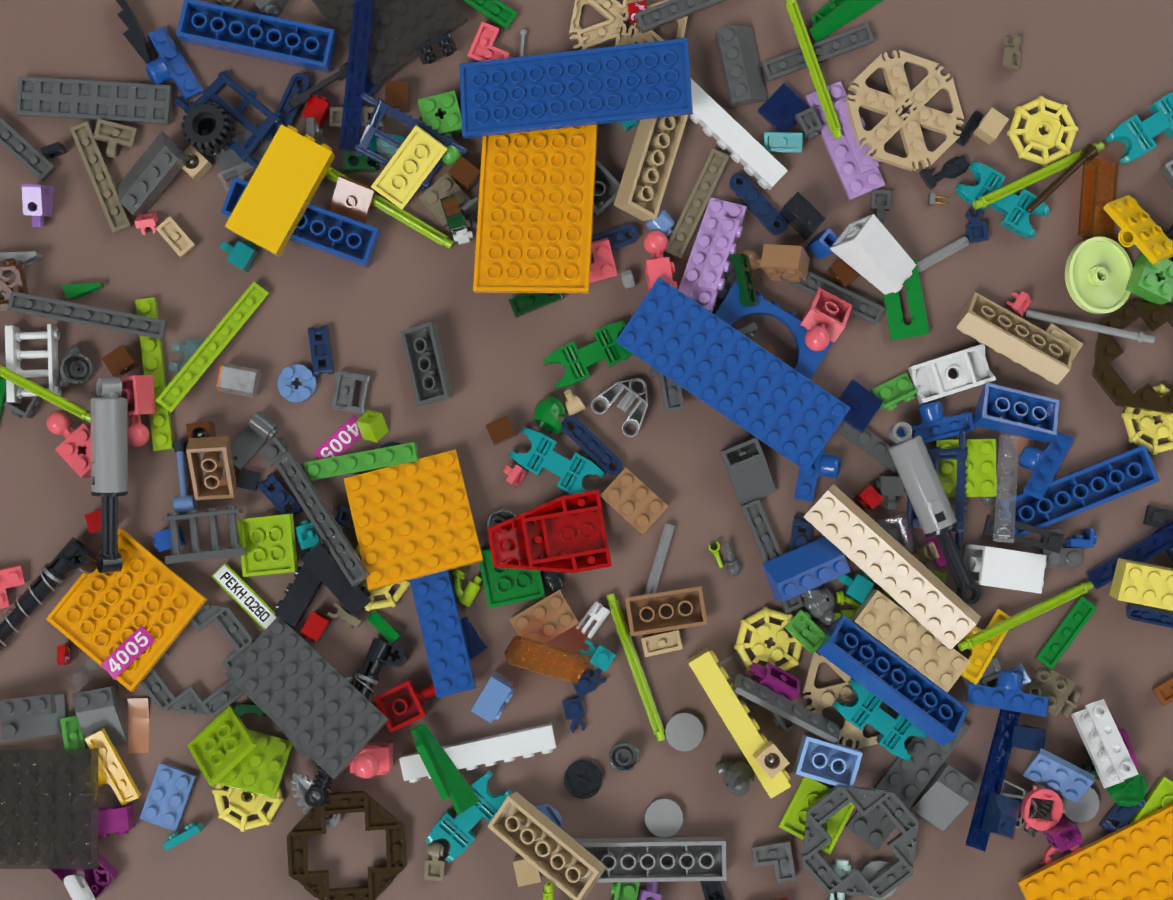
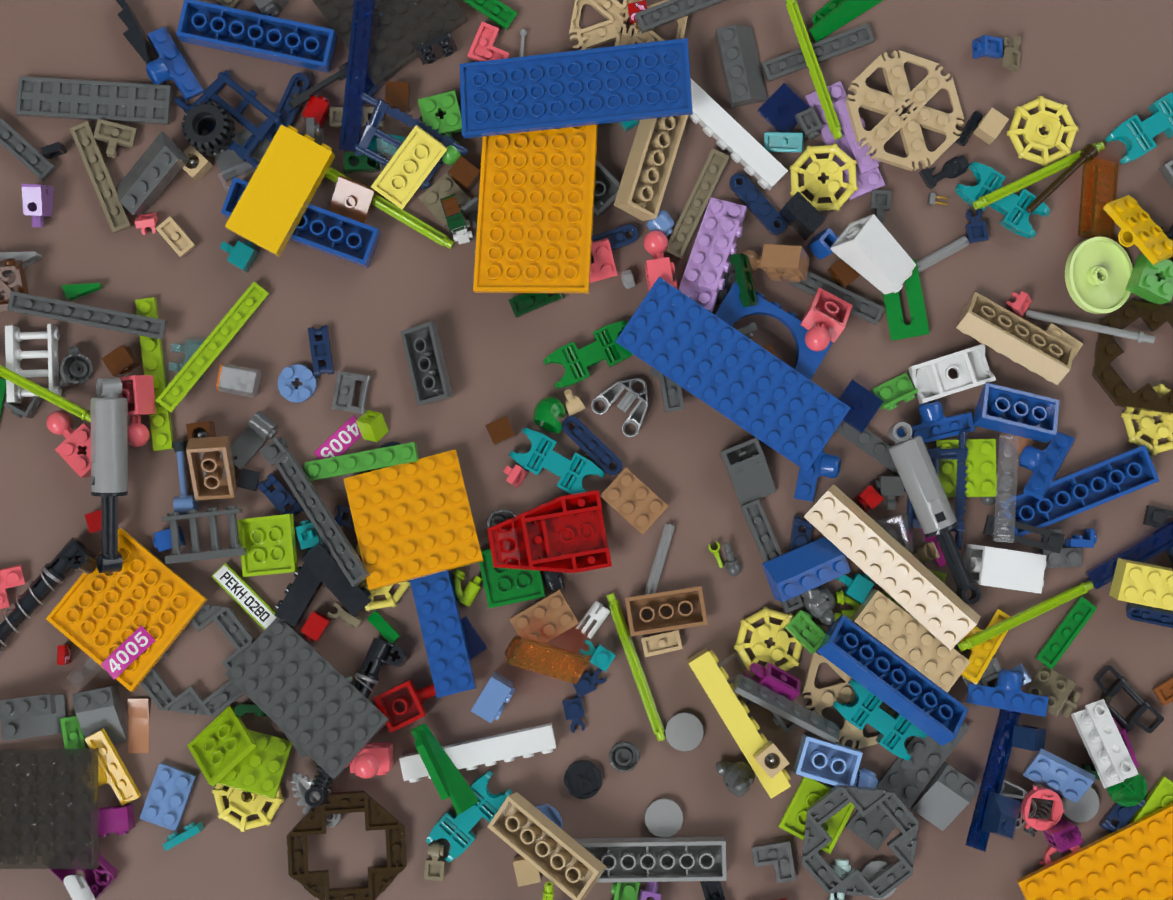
none -> light yellow plate [789,143,858,211]
none -> medium blue head [854,768,878,788]
none -> blue bracket [972,35,1003,59]
none -> black bar [1093,665,1164,733]

